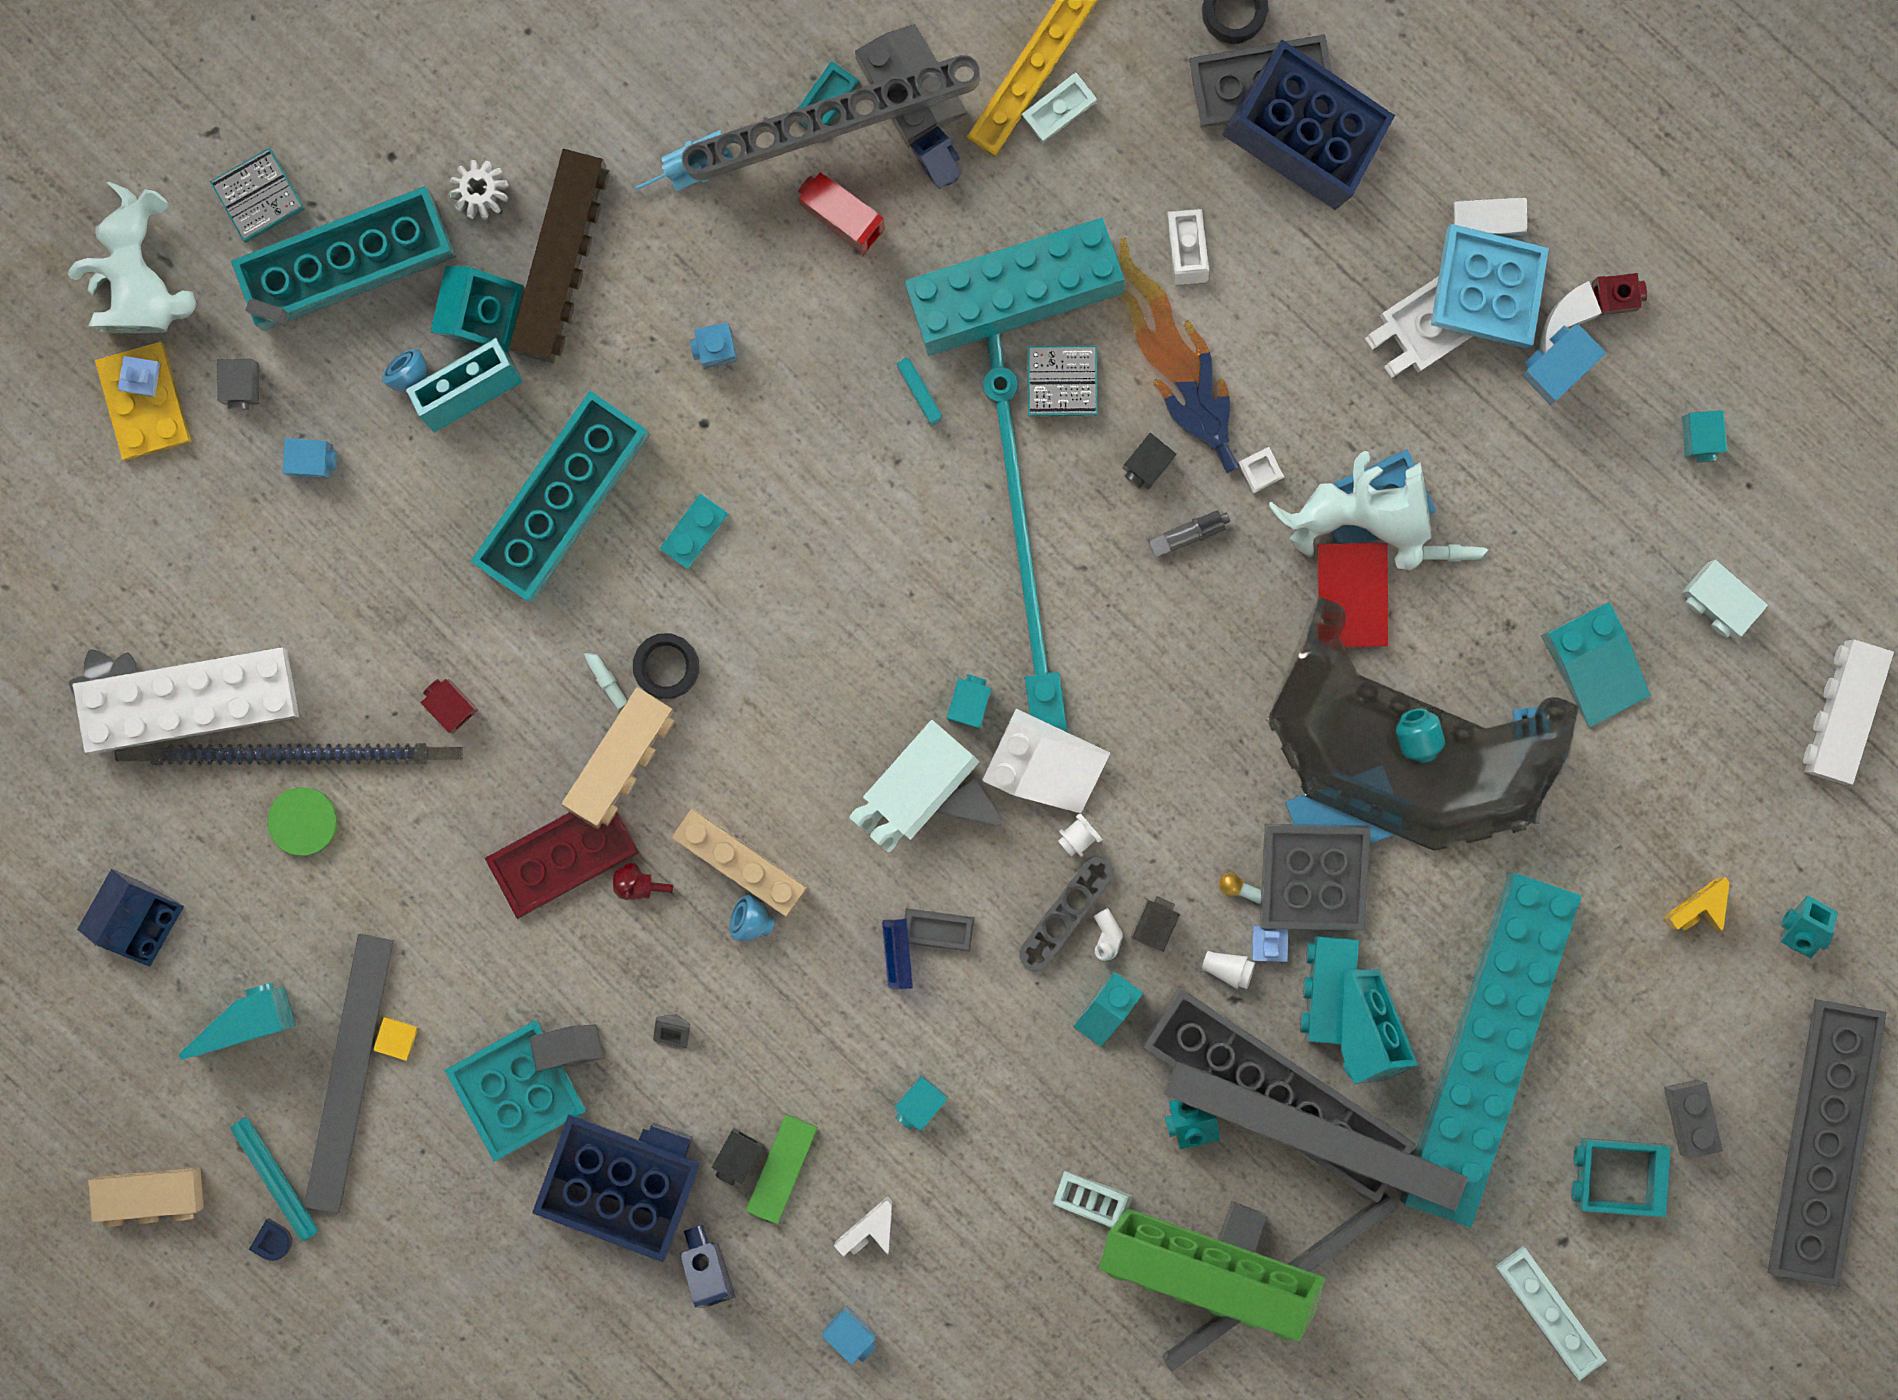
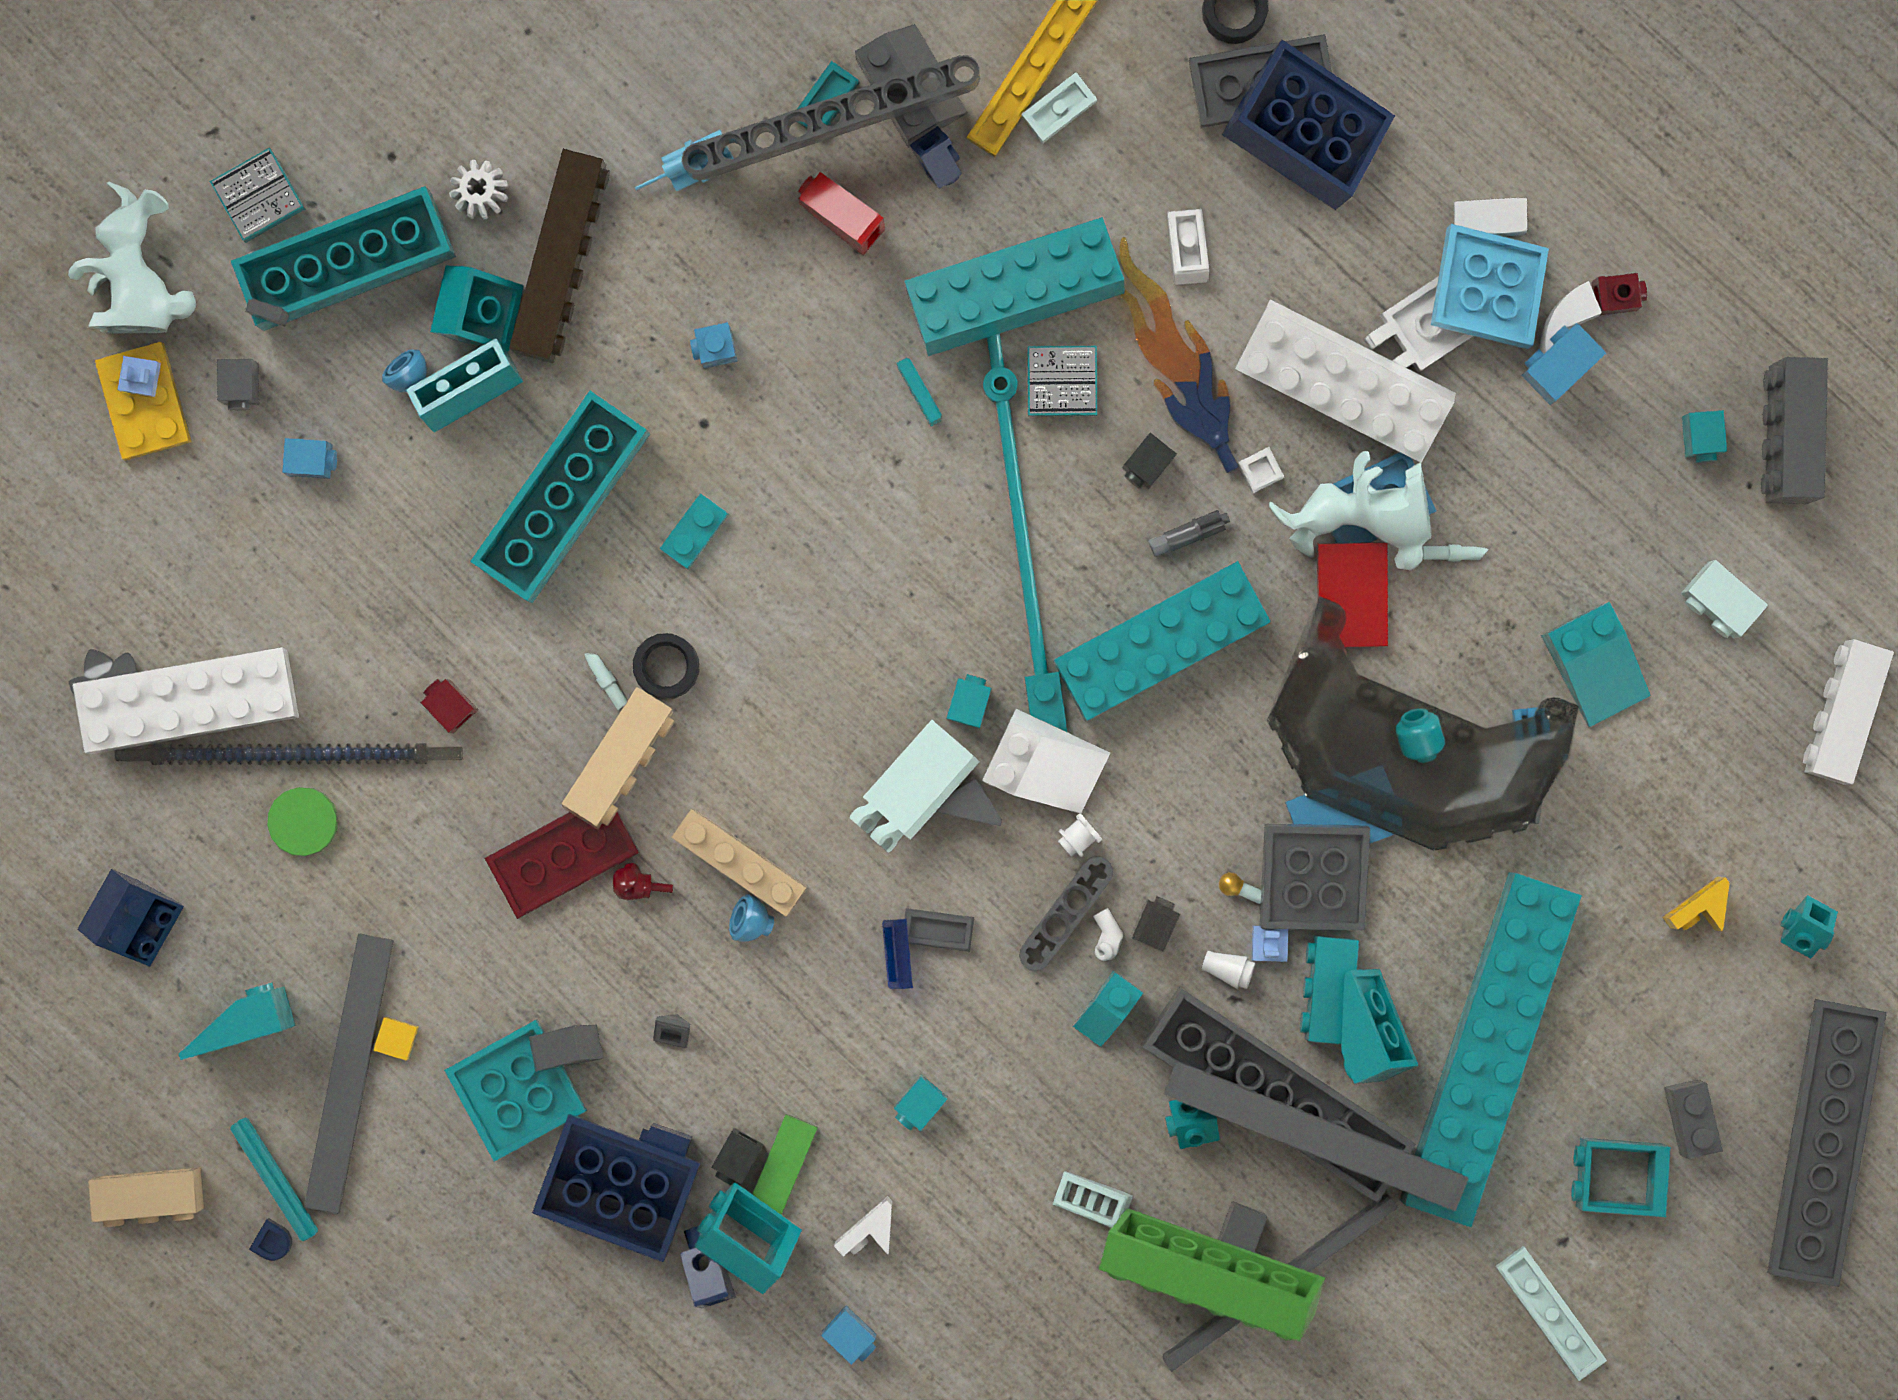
none -> teal window [695,1183,802,1295]
none -> teal brick [1053,561,1271,722]
none -> white brick [1235,300,1456,463]
none -> dark grey brick [1761,357,1828,504]

